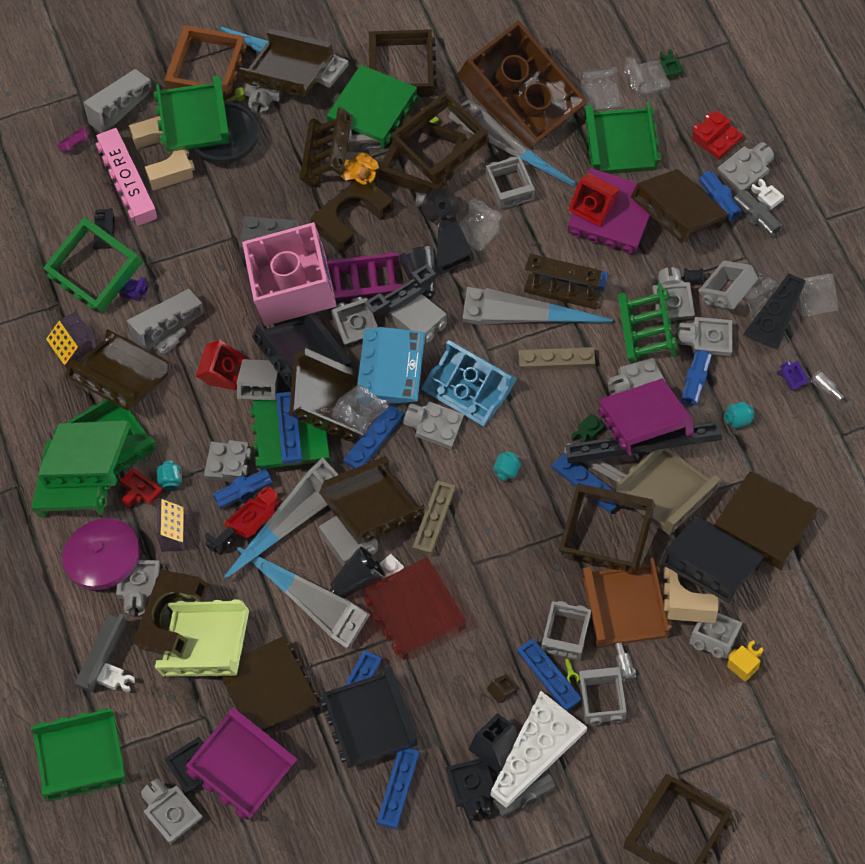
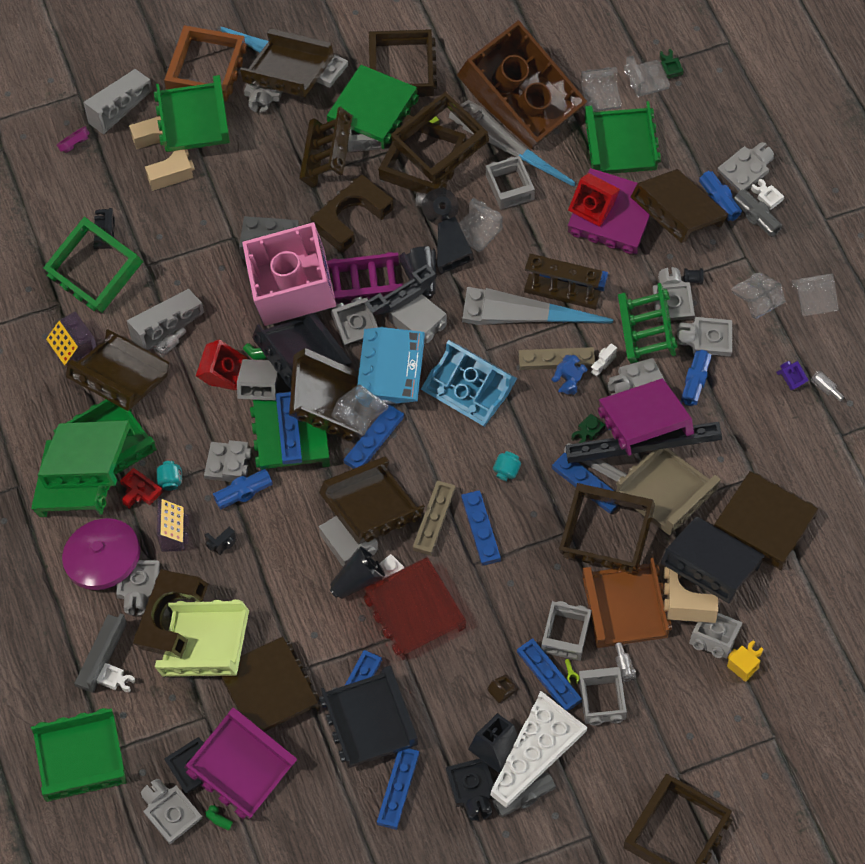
bright pink brick [95,128,157,226] -> none
dark purple bracket [119,277,148,302] -> none
black dish [192,101,259,164] -> none
light grey plate [224,458,338,578] -> none
red plate [224,487,282,538] -> none
lime hand [225,87,246,102] -> none
light grey plate [237,547,370,648] -> none
light orange plate [339,153,379,185] -> none
light grey plate [403,401,464,449] -> none
red plate [692,110,743,160] -> none
light grey window [698,260,758,309] -> none
teal head [724,402,754,428] -> none
black wing [743,273,806,350] -> none
none -> green arm [206,805,233,831]
none -> green arm [243,343,267,360]
none -> blue plate [461,490,501,566]
none -> blue animal [552,355,588,395]
none -> white plate [591,344,617,377]

